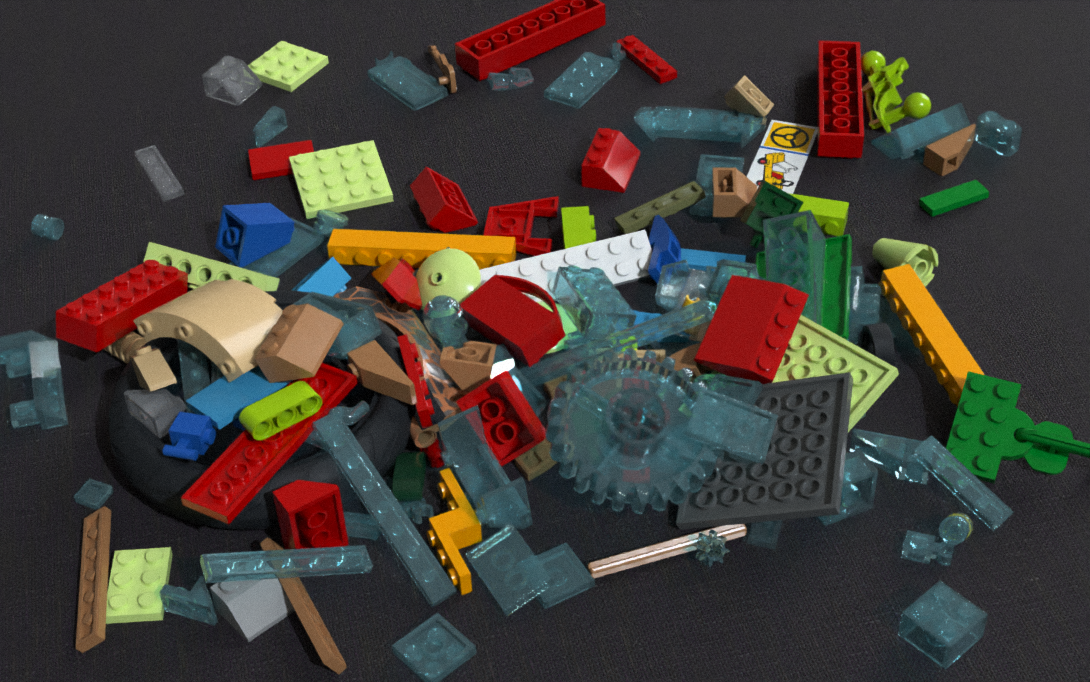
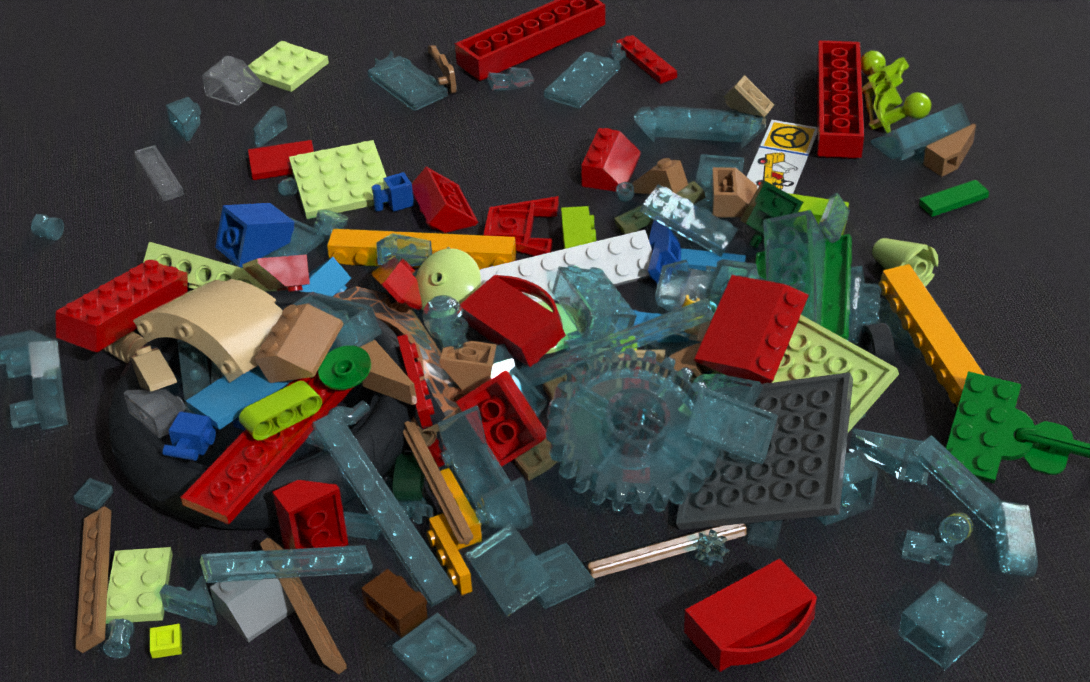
clear light blue brick [974,111,1022,157] -> none
none -> clear light blue bush [103,619,135,658]
none -> neon yellow plate [150,624,182,659]
none -> clear light blue slope [166,97,201,141]
none -> slope [243,255,310,292]
none -> clear light blue hinge [278,178,297,196]
none -> green dish [318,345,371,390]
none -> reddish brown brick [361,569,428,638]
none -> blue brick [372,172,414,212]
none -> clear light blue slope [376,233,432,266]
none -> medium nougat axle [403,421,473,545]
none -> clear light blue hinge [616,182,634,202]
none -> medium nougat slope [625,158,688,195]
none -> clear light blue plate [640,184,738,257]
none -> red piece [684,559,817,672]
none -> clear light blue tile [819,192,850,243]
none -> clear light blue beam [993,500,1038,577]

